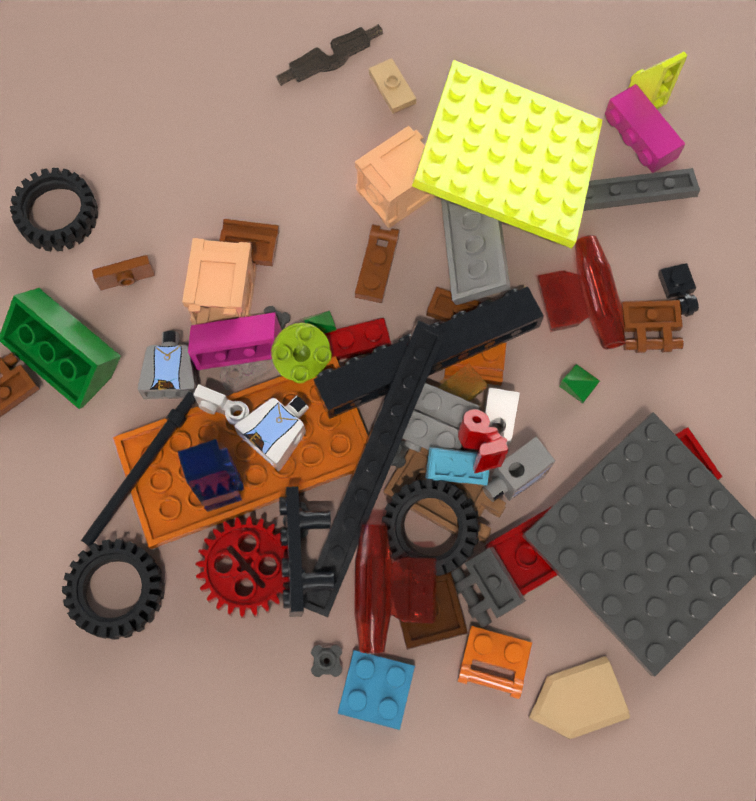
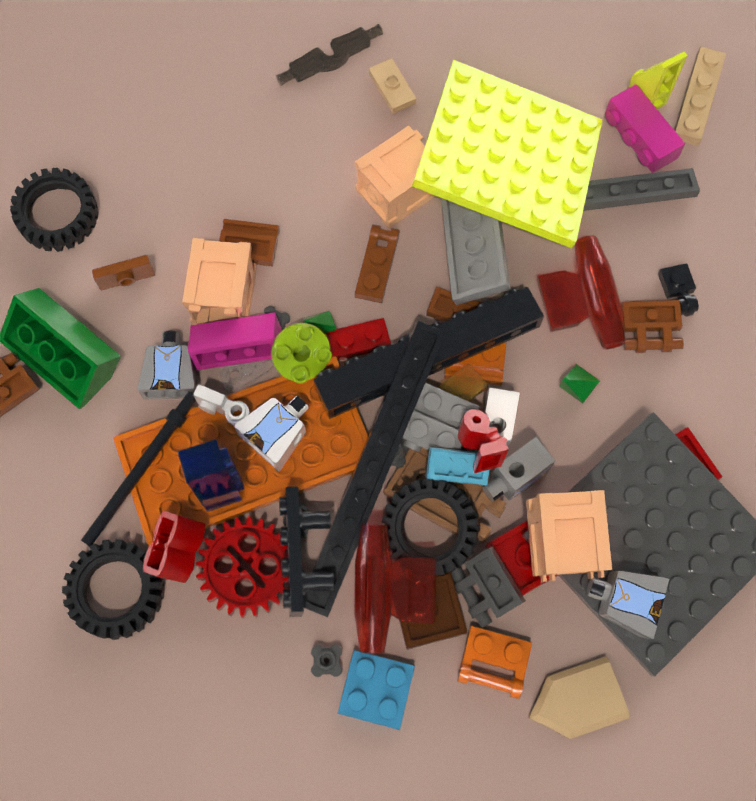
none -> red brick [143,511,205,583]
none -> light nougat container [526,490,612,582]
none -> torso [586,571,670,639]
none -> tan plate [675,47,726,146]

